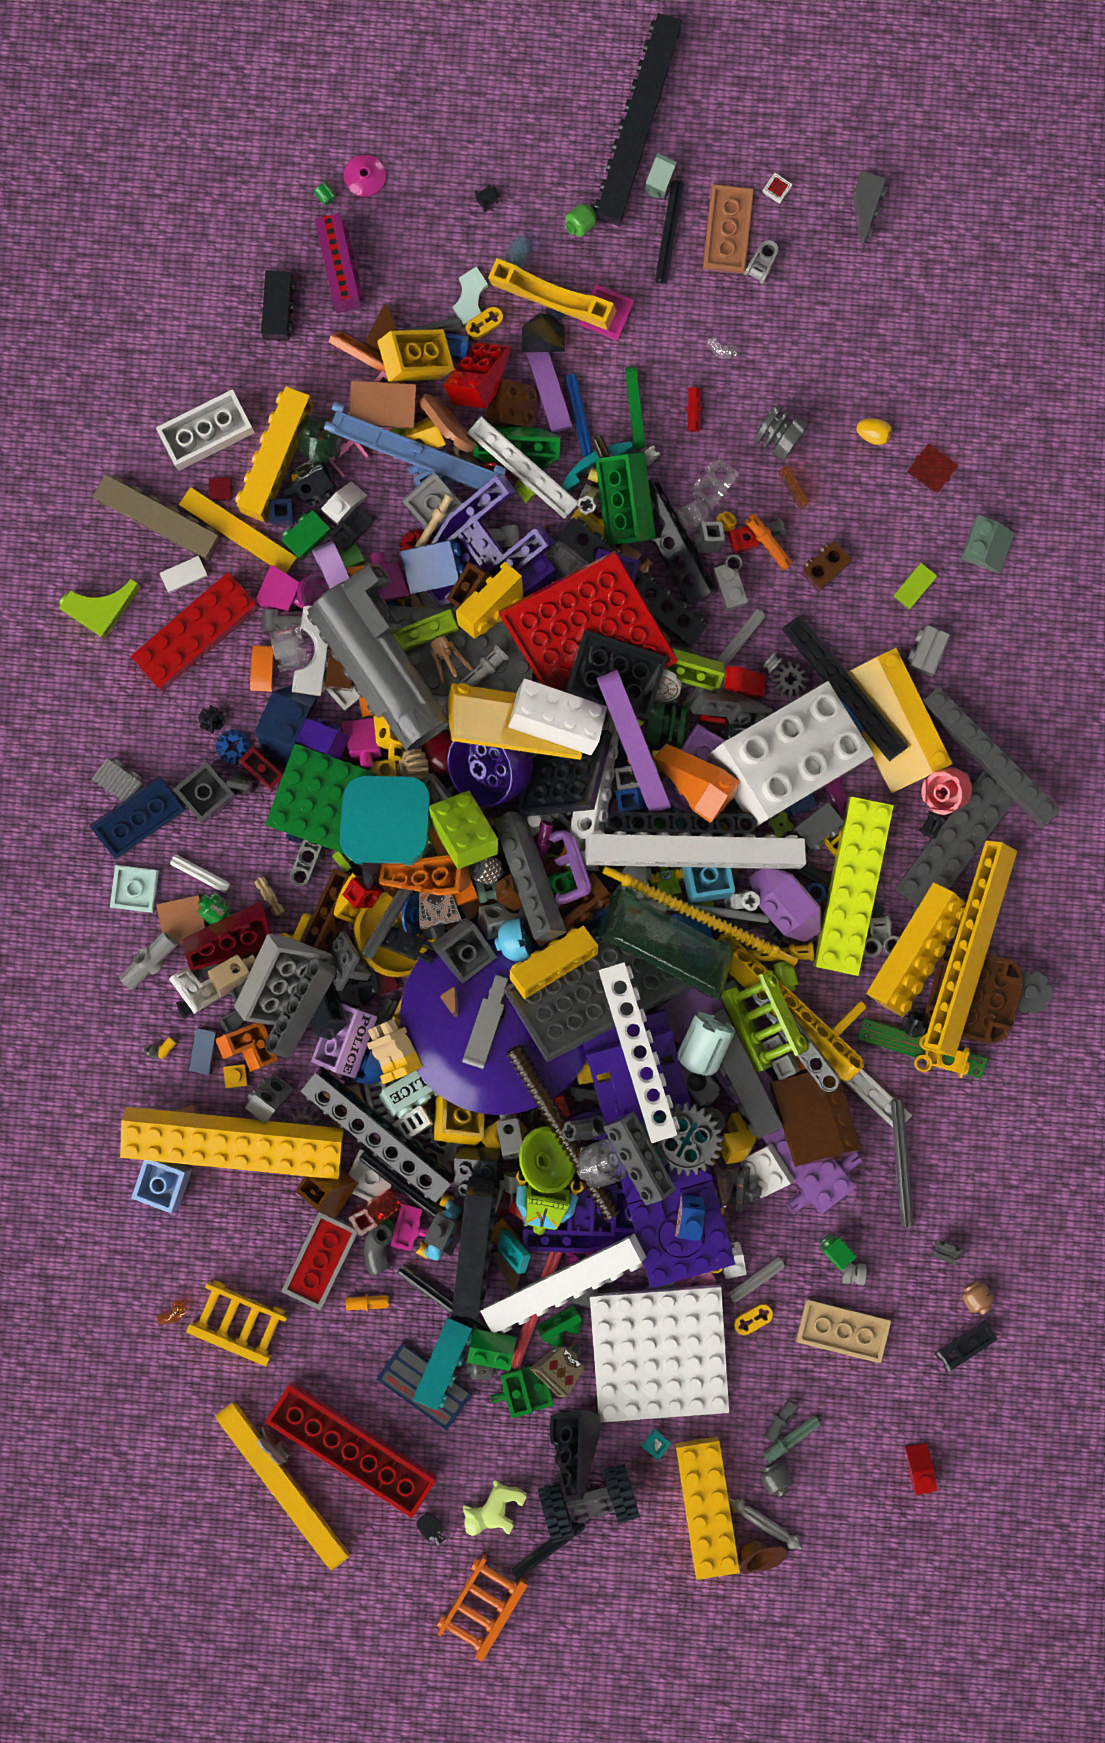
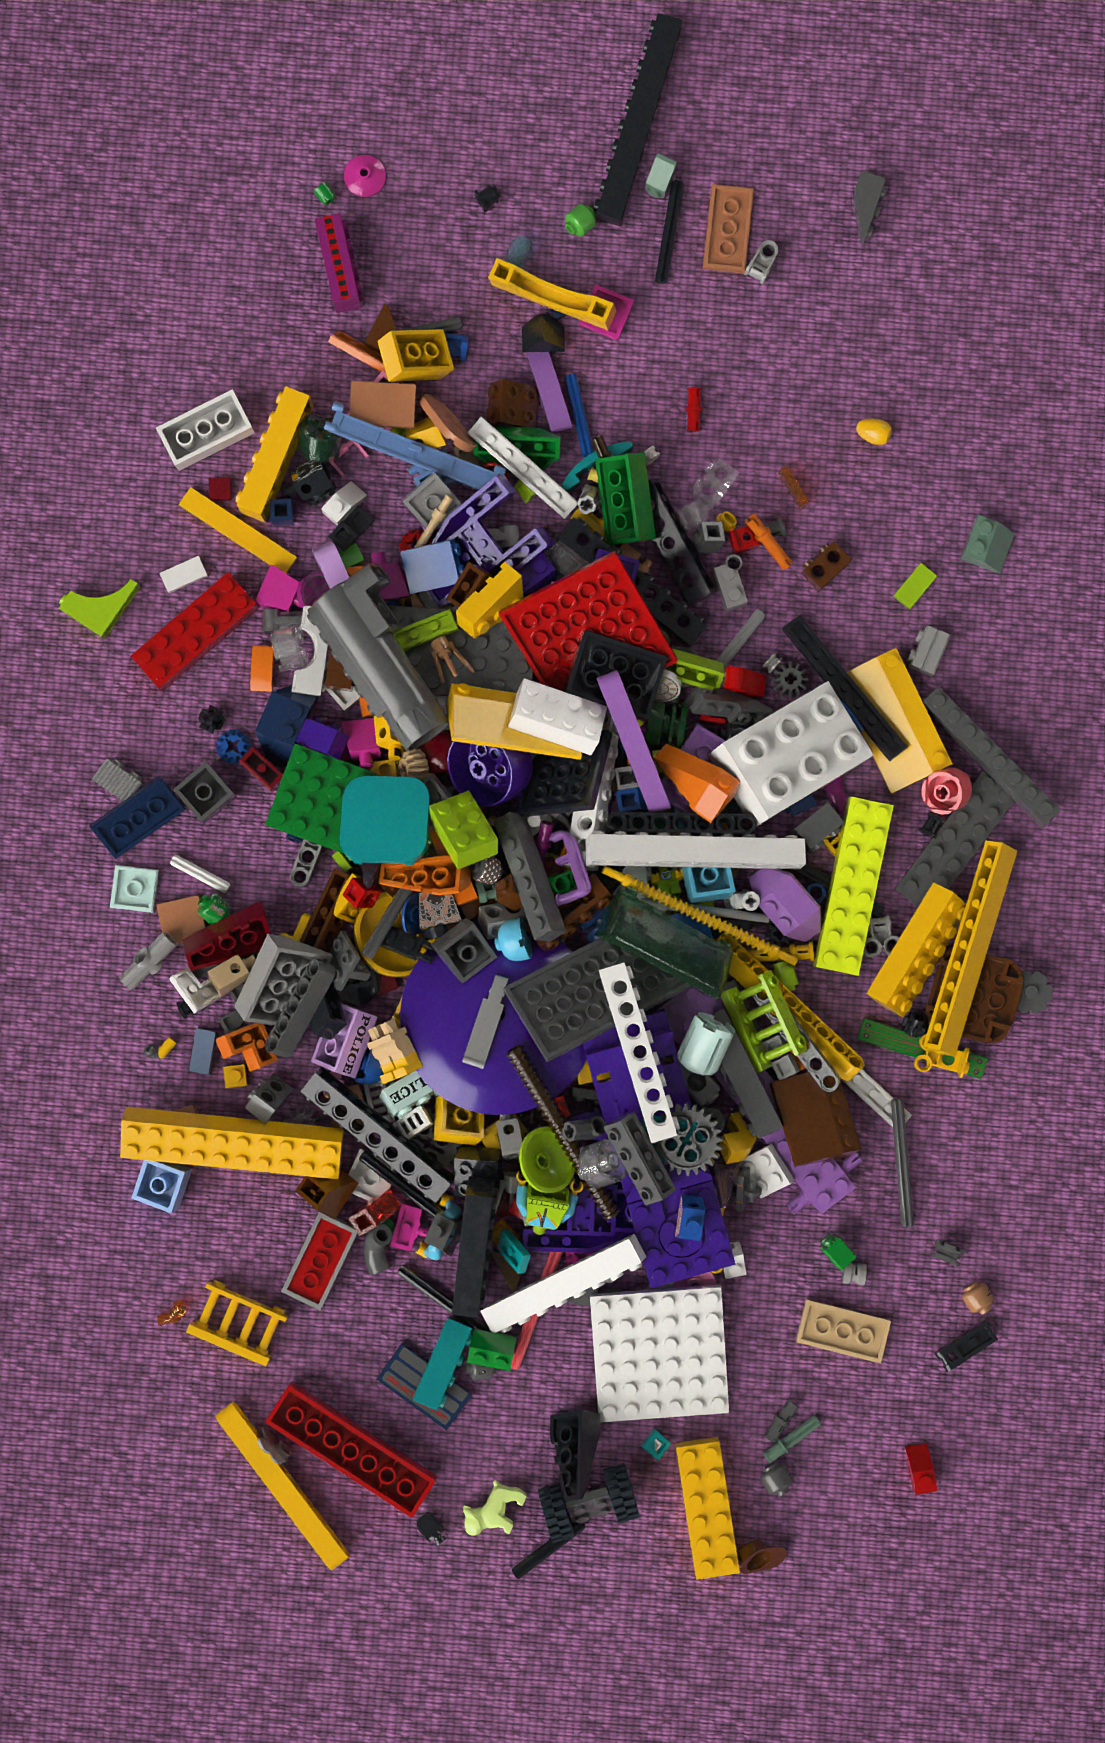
dark tan brick [93,474,221,561] -> none
dark grey slope [226,773,256,794] -> none
tan axle [254,877,284,917] -> none
black brick [261,270,296,341] -> none
green brick [281,510,332,561] -> none
light orange axle [346,1294,389,1312] -> none
dark grey axle [375,998,398,1026] -> none
orange fence [436,1553,528,1662] -> none
medium nougat slope [440,987,458,1017] -> none
red slope [443,342,511,408] -> none
light aqua tile [452,267,488,326] -> none
light grey pin [459,645,509,687] -> none
yellow beam [466,307,503,340] -> none
green plate [490,1364,554,1419] -> none
yellow brick [510,926,598,999] -> none
dark tan torso [530,1342,584,1398] -> none
green tile [536,1304,582,1347] -> none
green beam [625,366,645,449] -> none
clear arm [706,336,738,359] -> none
light grey axle [728,1257,785,1303] -> none
light grey wheel [729,1498,803,1550] -> none
yellow beam [734,1304,773,1335] -> none
dark grey wheel [754,403,809,462] -> none
tile [763,173,792,204] -> none
lime plate [768,812,794,837] -> none
yellow tile [832,1001,866,1036] -> none
clear red piece [907,443,958,494] -> none

